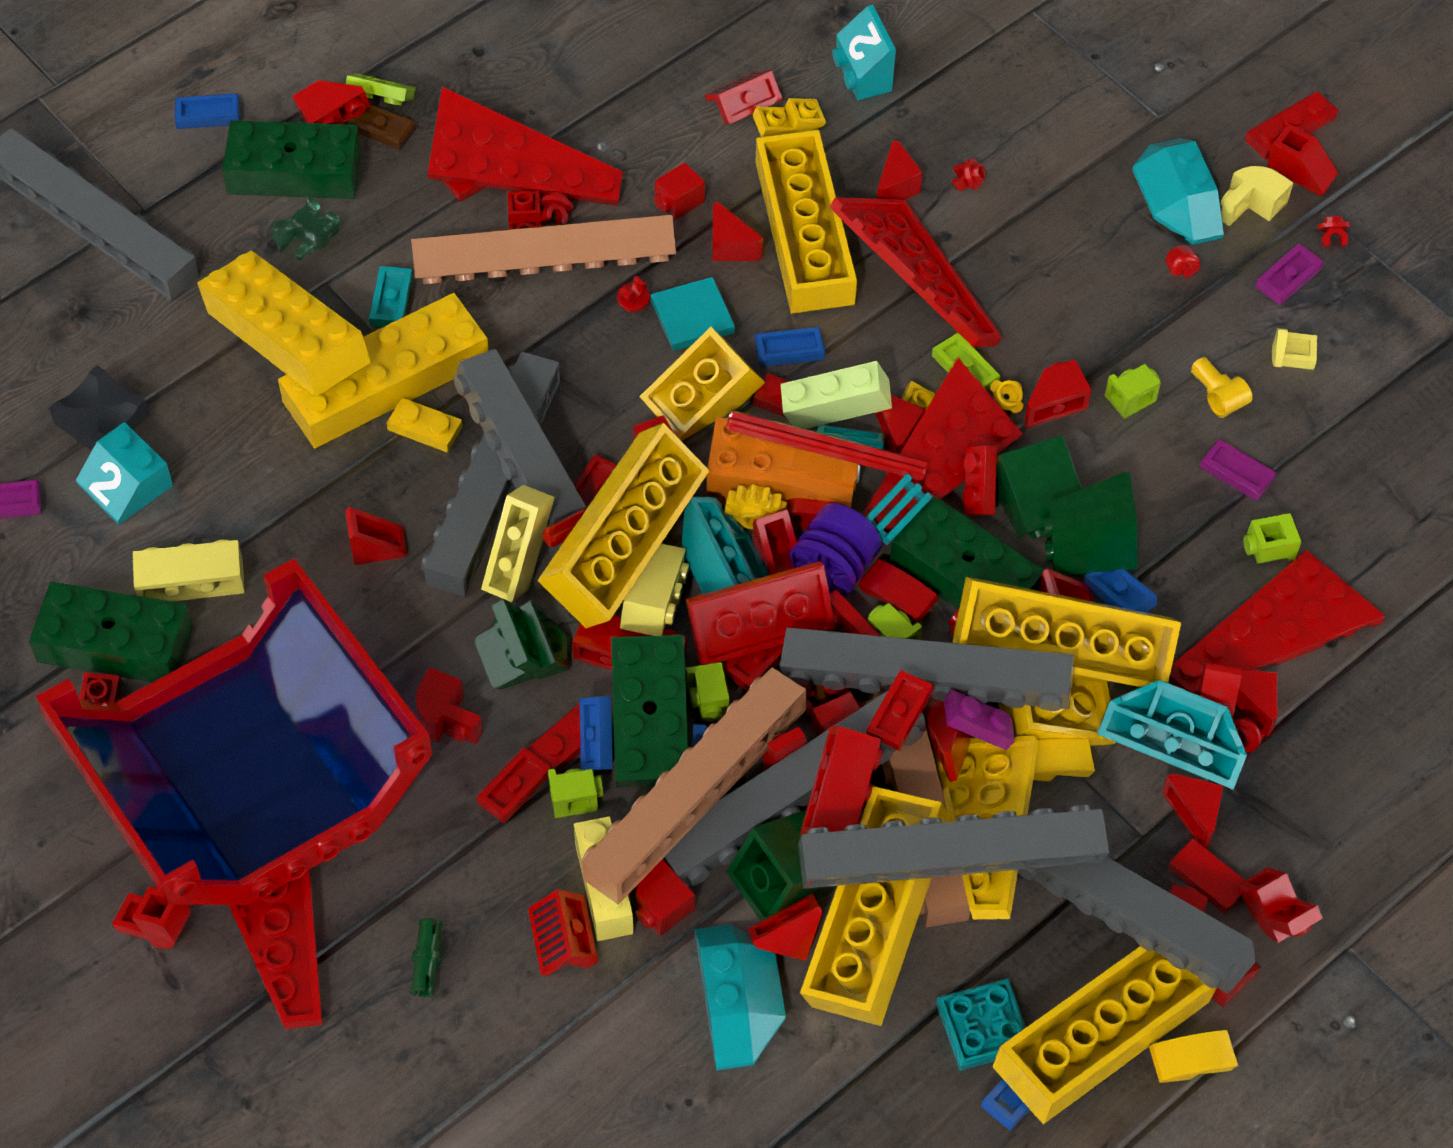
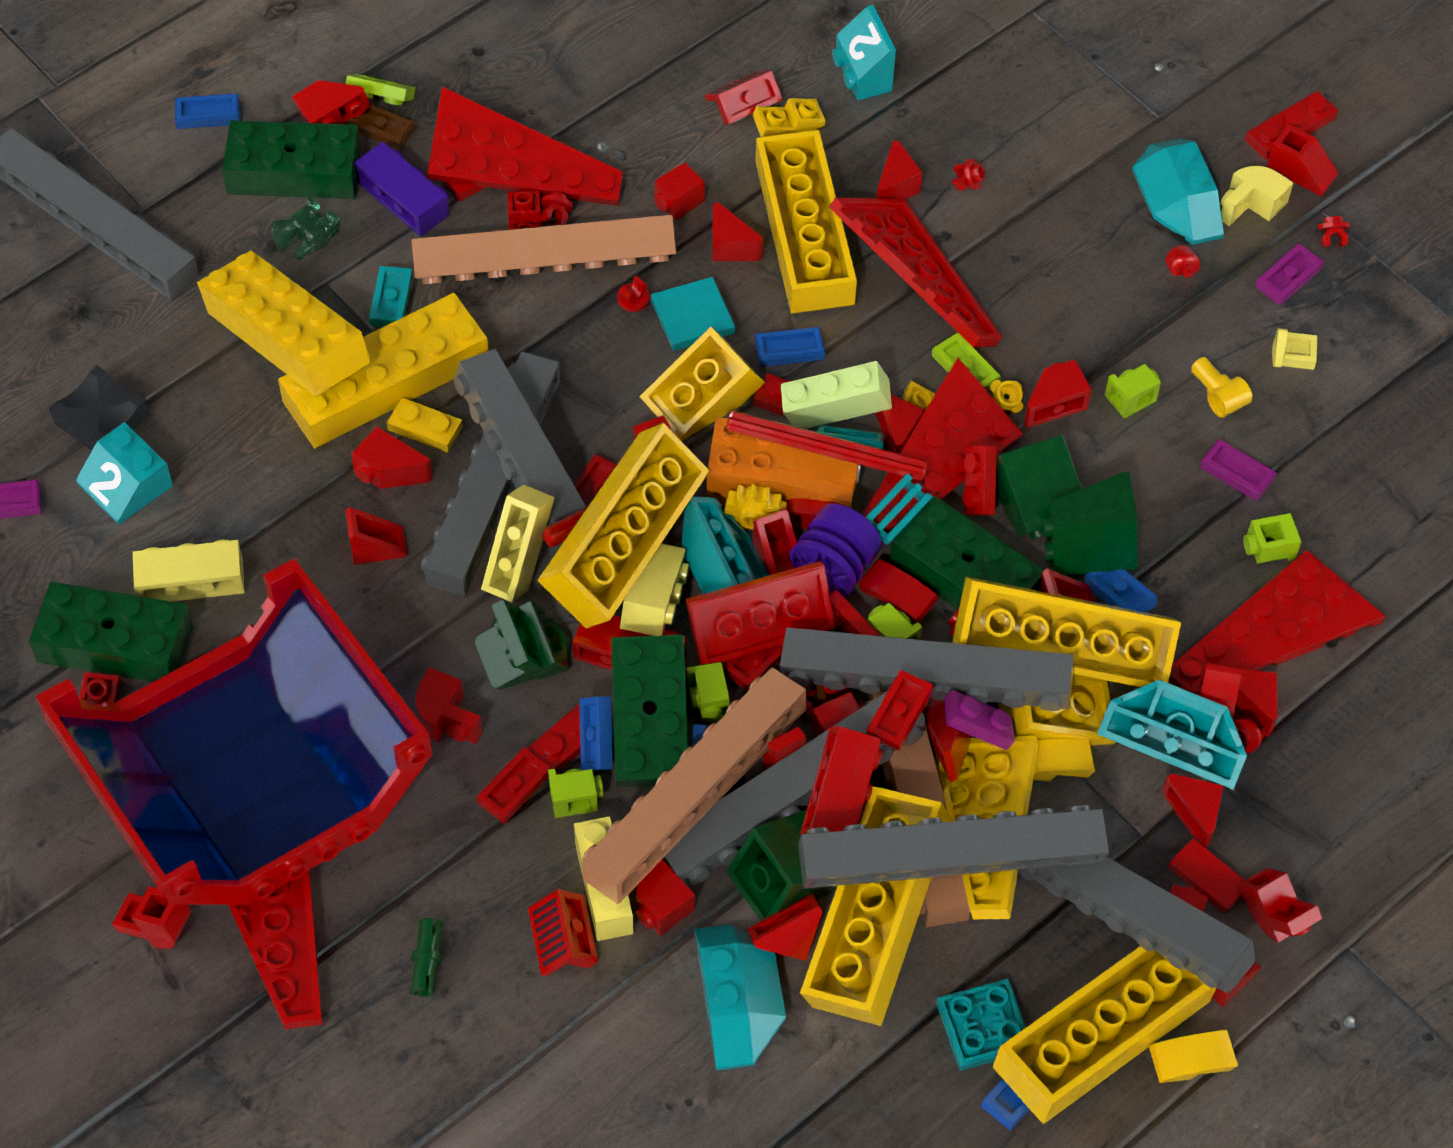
none -> red slope [351,426,433,489]
none -> dark purple brick [354,142,449,237]

